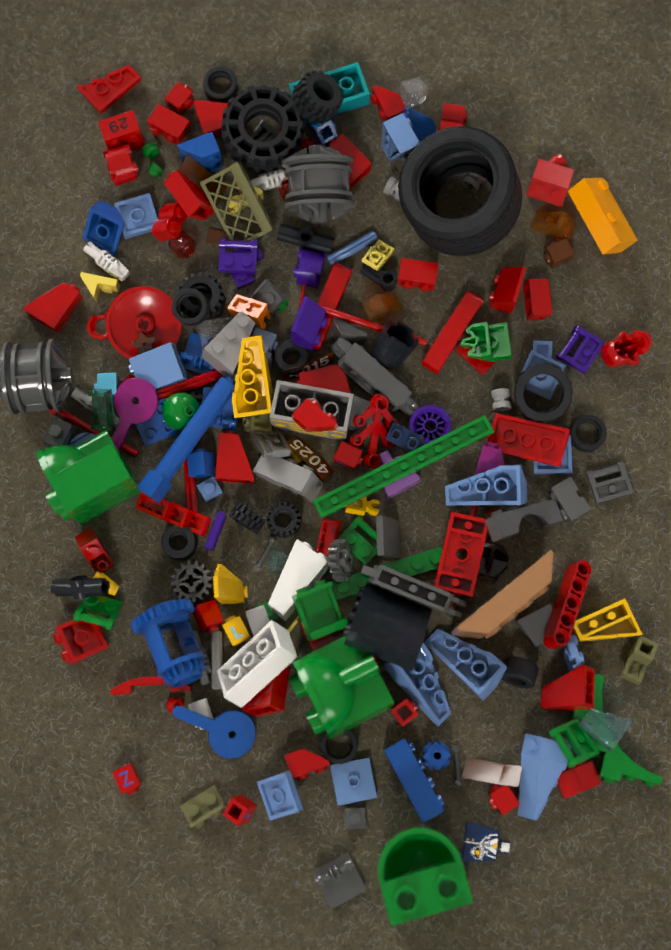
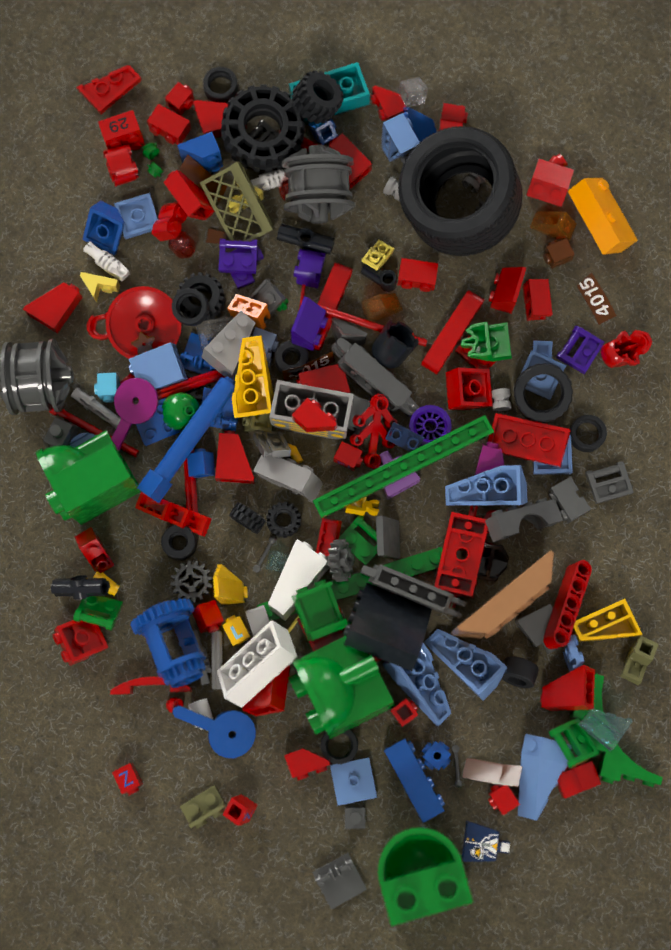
clear green hinge [88,389,115,431] -> none
medium blue plate [197,476,223,503] -> none
dark purple tile [205,511,227,552] -> none
medium blue plate [257,771,303,820] -> none
reddish brown sticker [286,435,334,480] -> none
medium blue axle [327,231,378,265] -> none
none -> red slope [445,367,493,410]
none -> reddish brown sticker [577,273,617,325]

